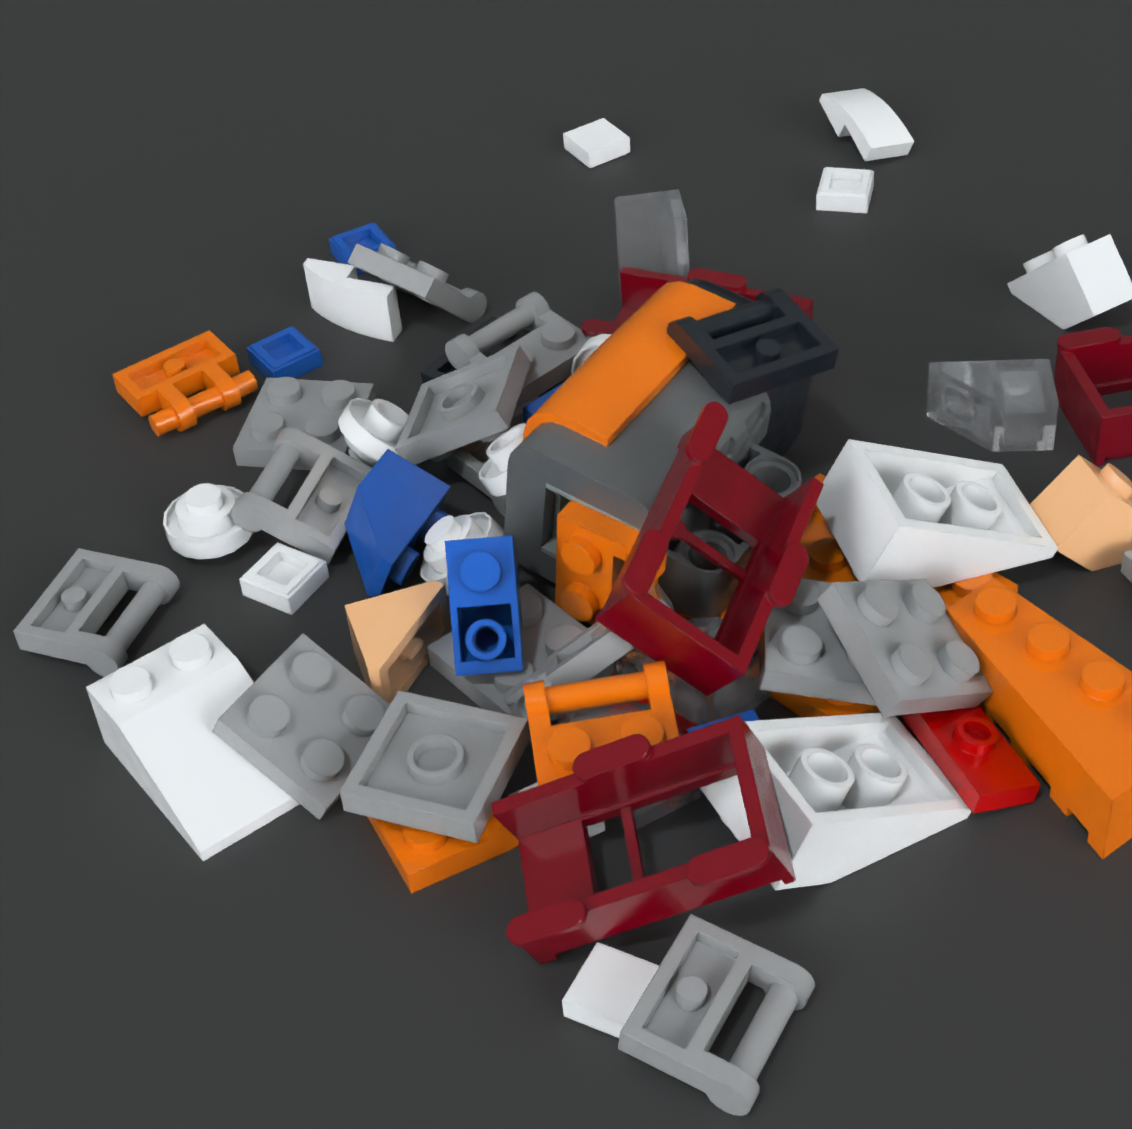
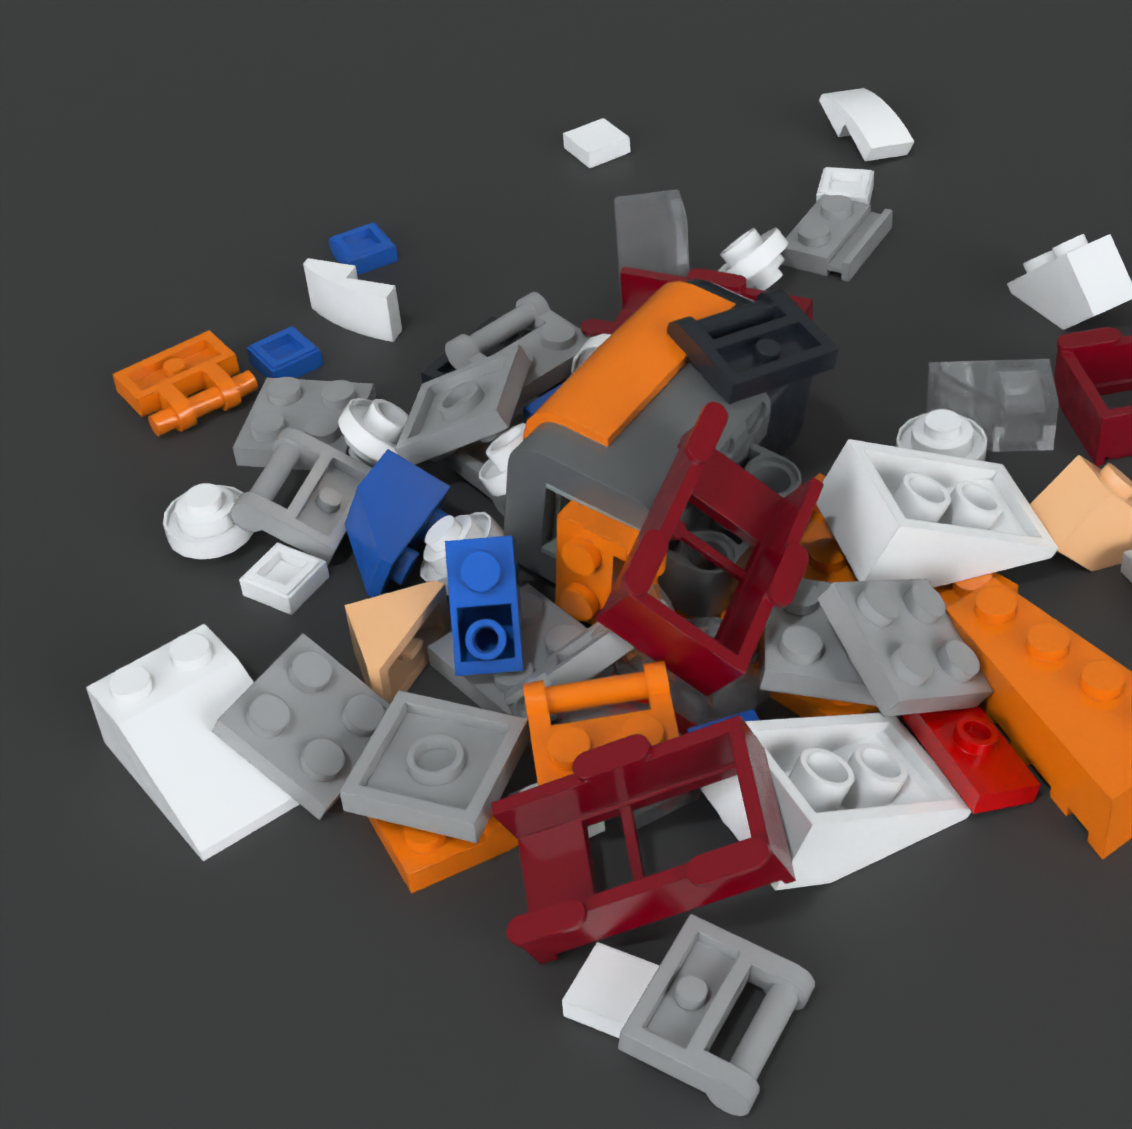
light grey plate [13,548,180,677] -> none
light grey plate [347,243,487,323] -> none
none -> white plate [718,227,789,291]
none -> light grey plate [780,194,893,282]
none -> white plate [896,409,987,461]

